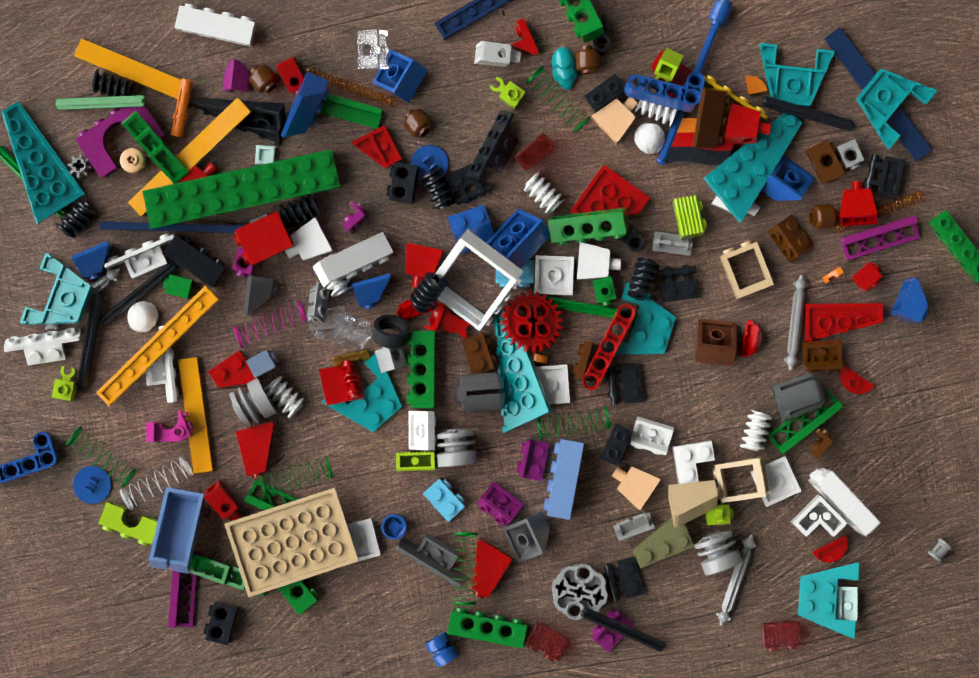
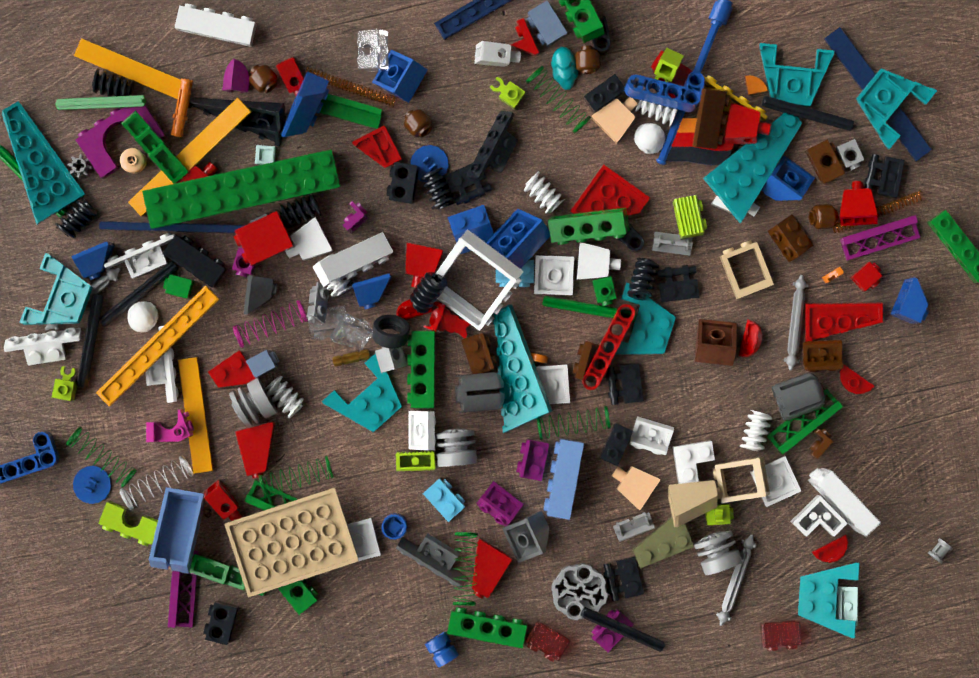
red hinge [319,360,364,406] -> none
red gear [500,290,563,353] -> none
clear red brick [514,132,555,172] -> none
none -> sand blue brick [526,0,567,47]

